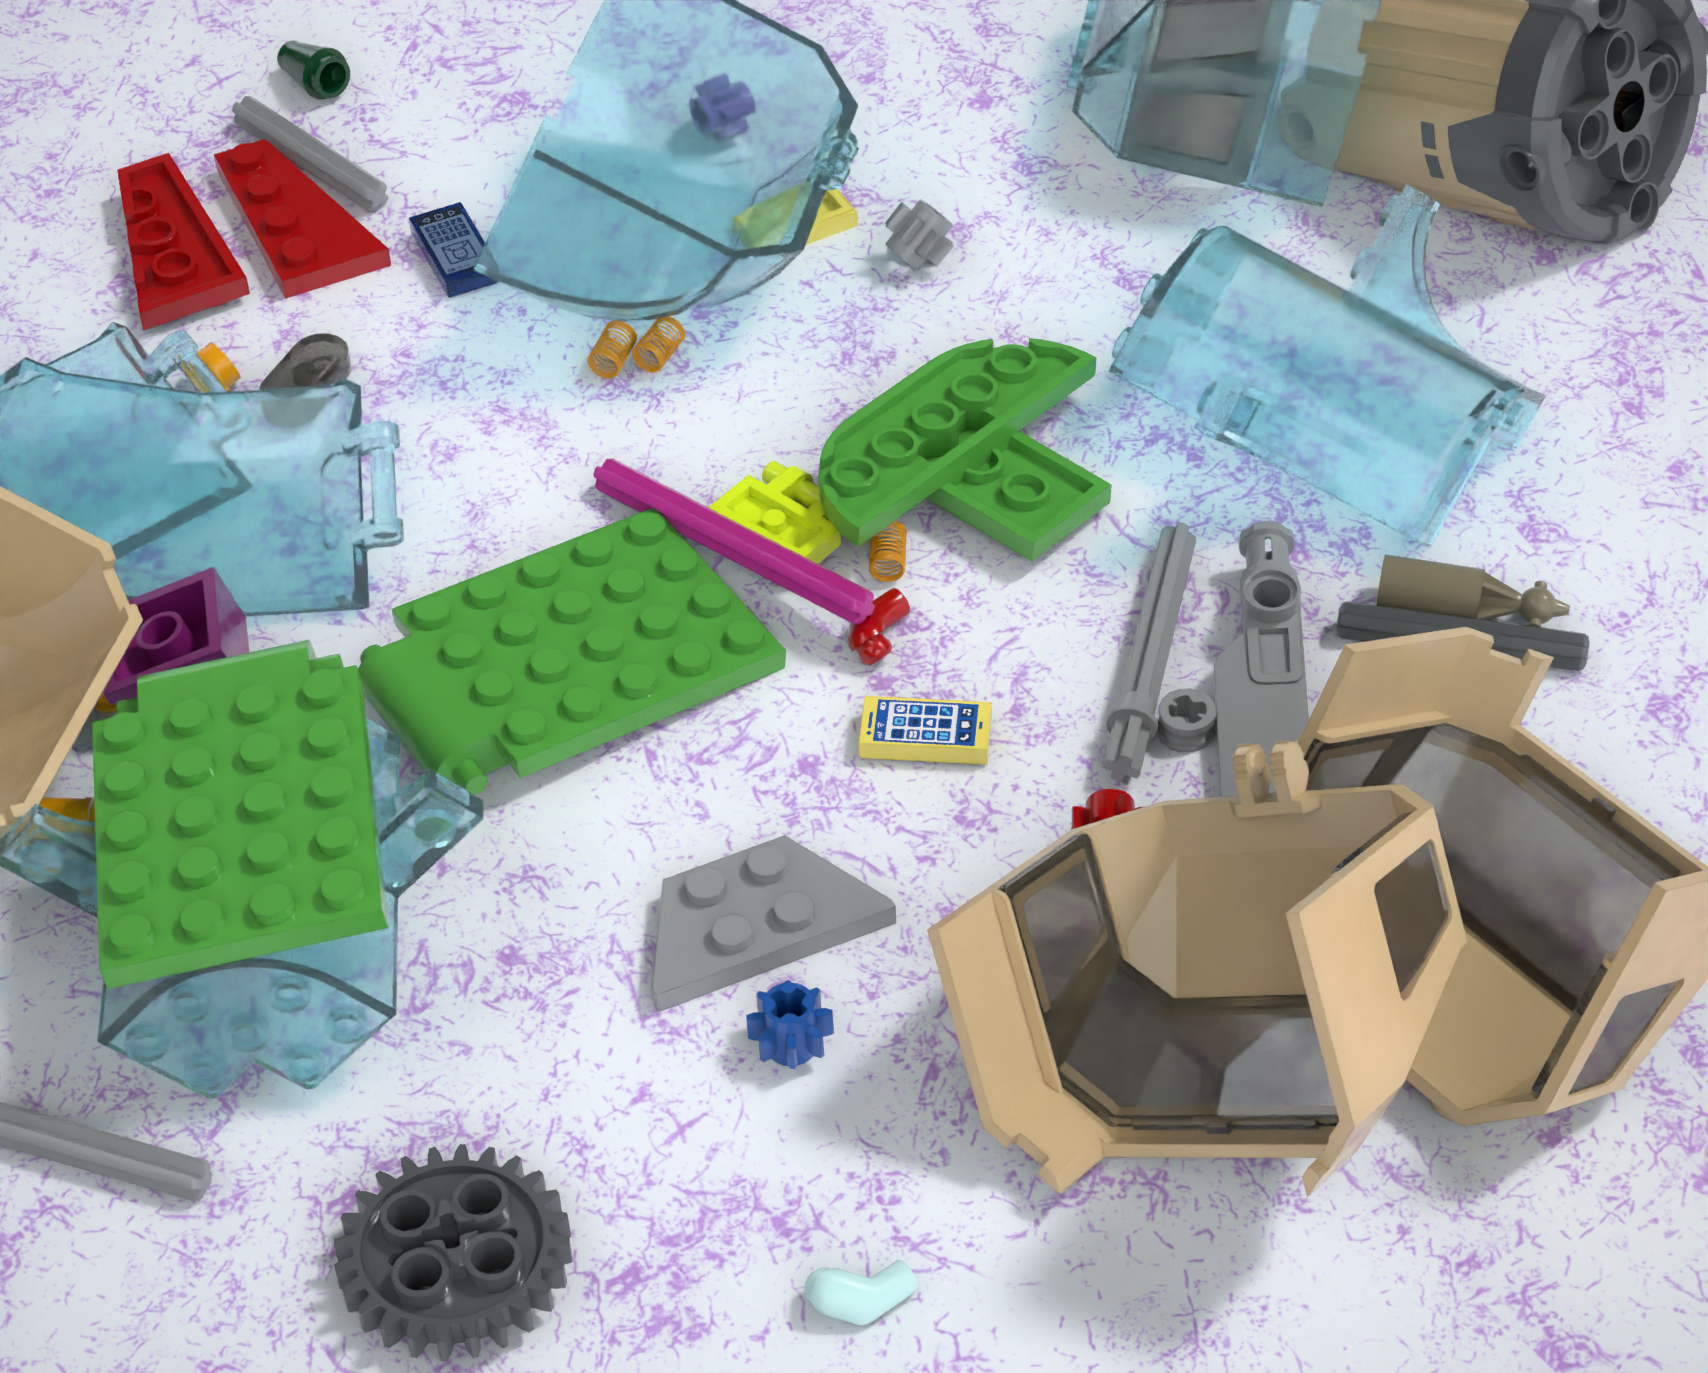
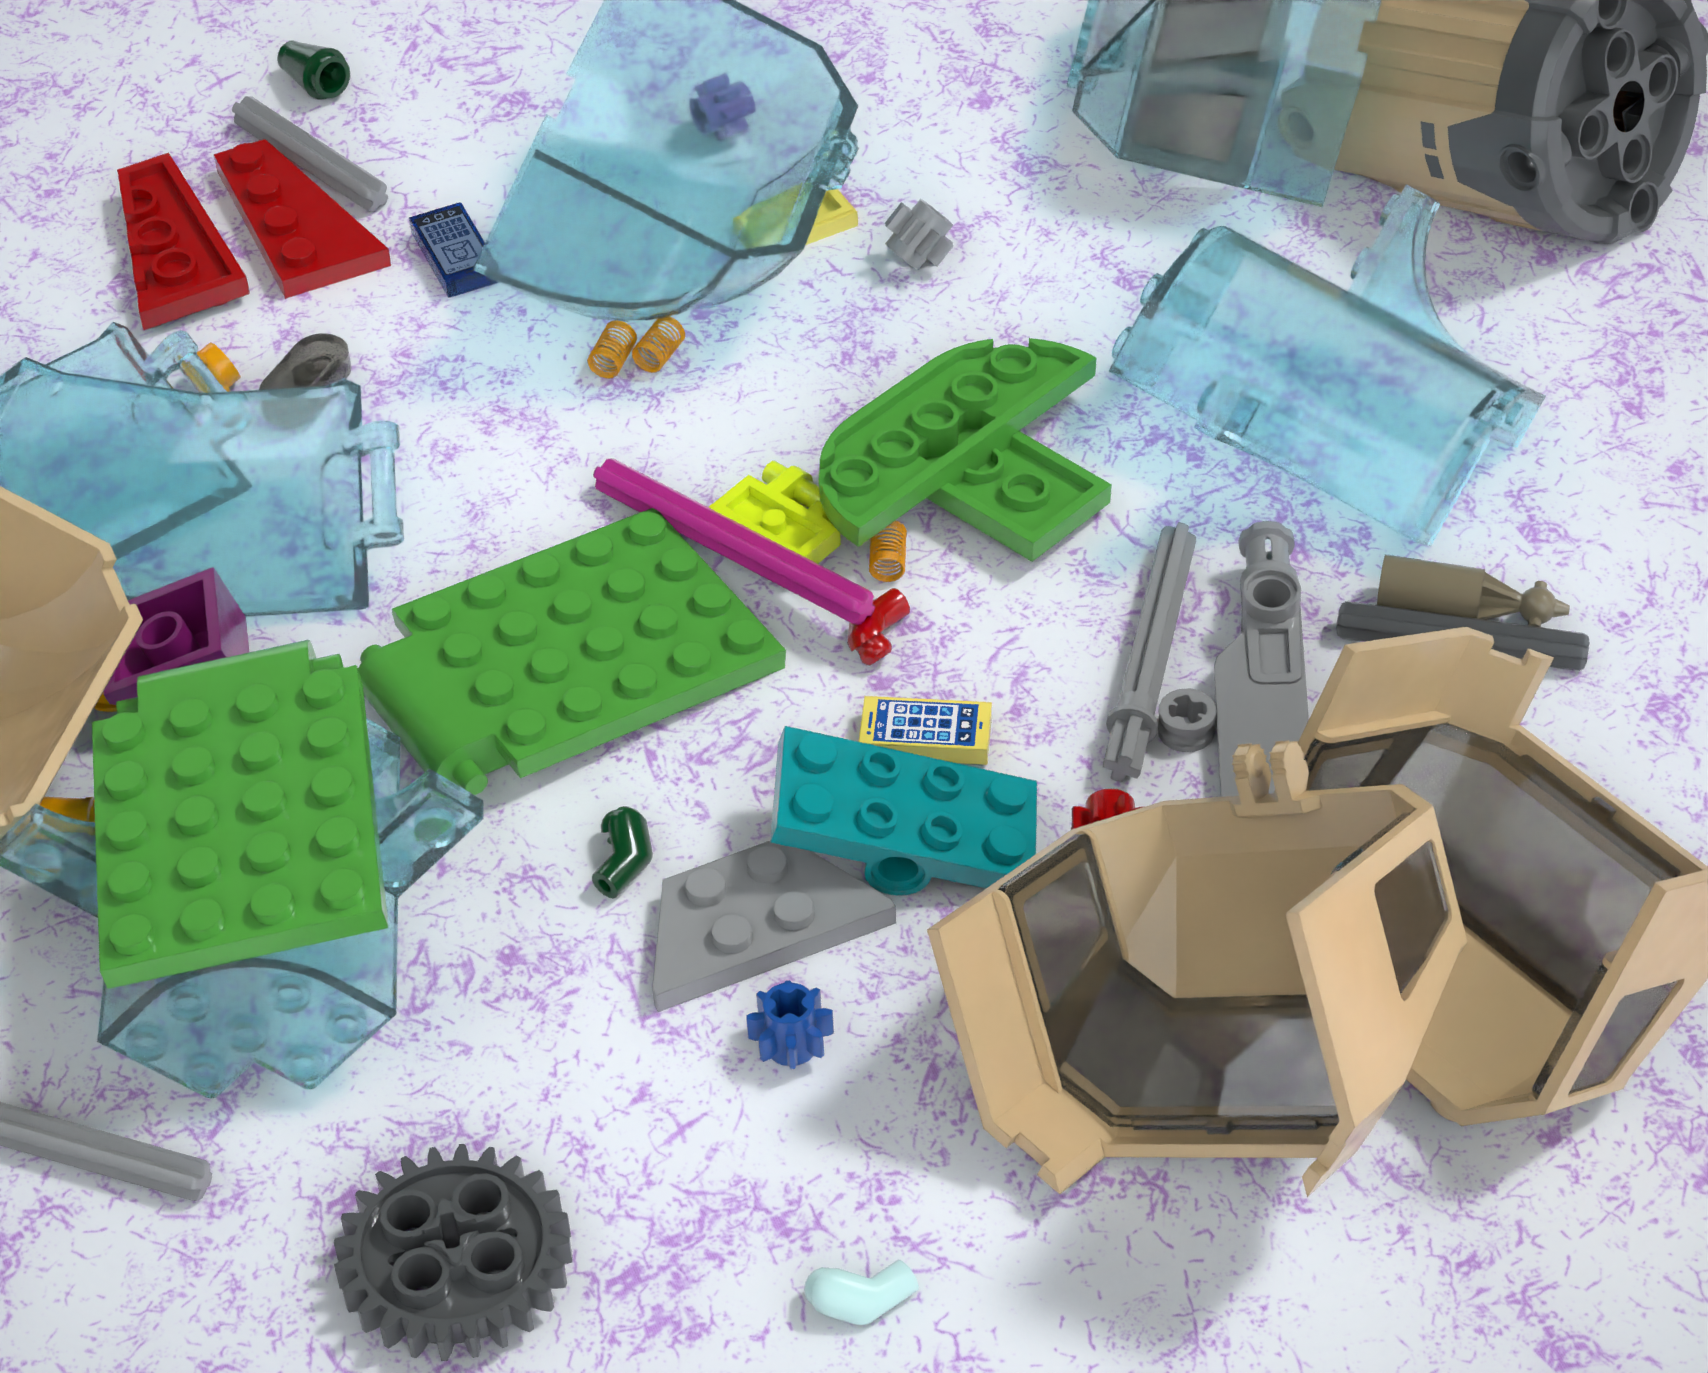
none -> dark green arm [592,806,653,899]
none -> teal plate [770,726,1037,896]

